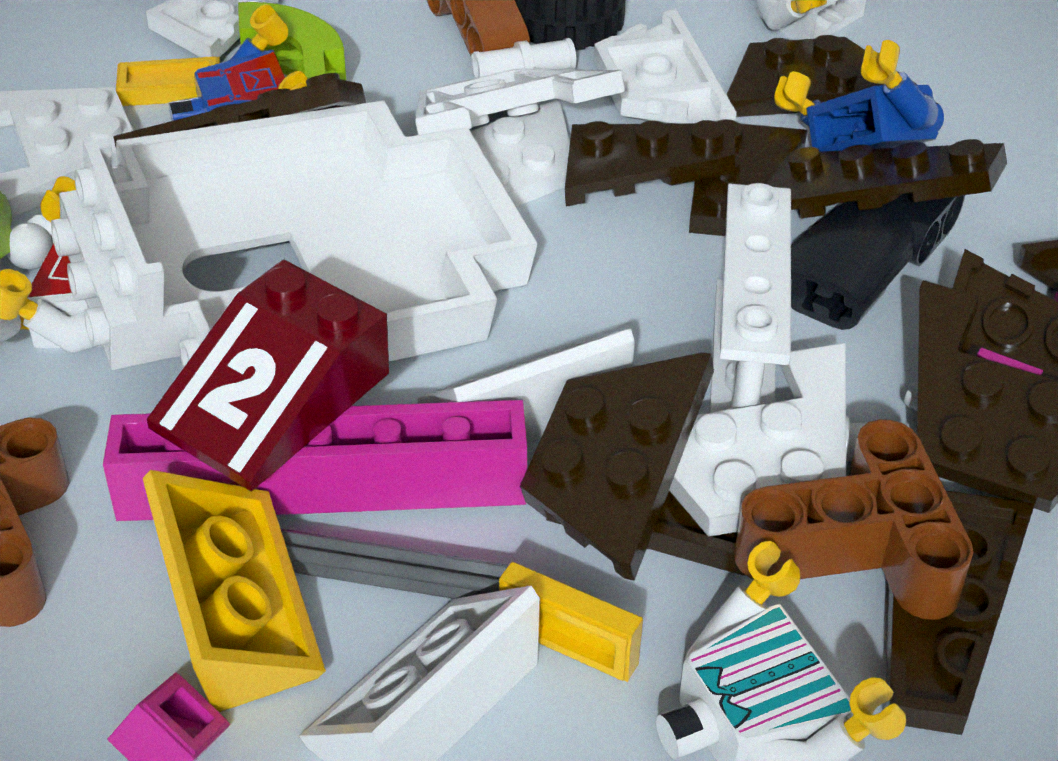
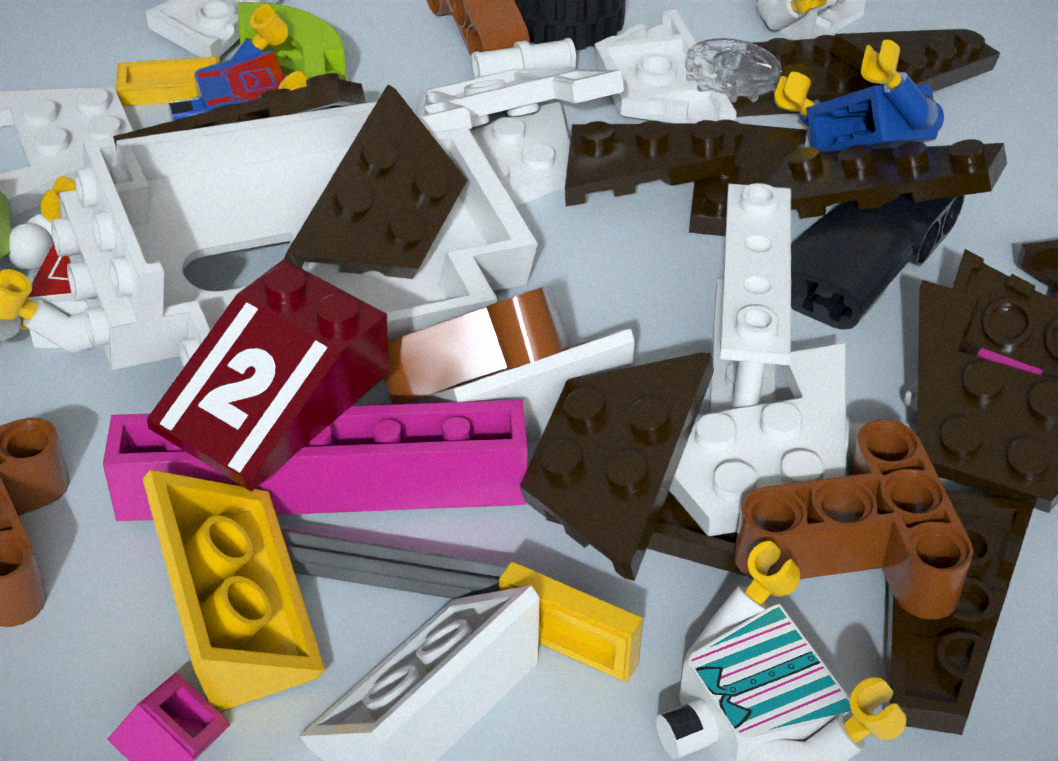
none -> dark brown wing [284,85,467,279]
none -> beam [384,286,571,404]
none -> clear wheel [685,38,781,103]
none -> dark brown wing [829,29,1001,92]

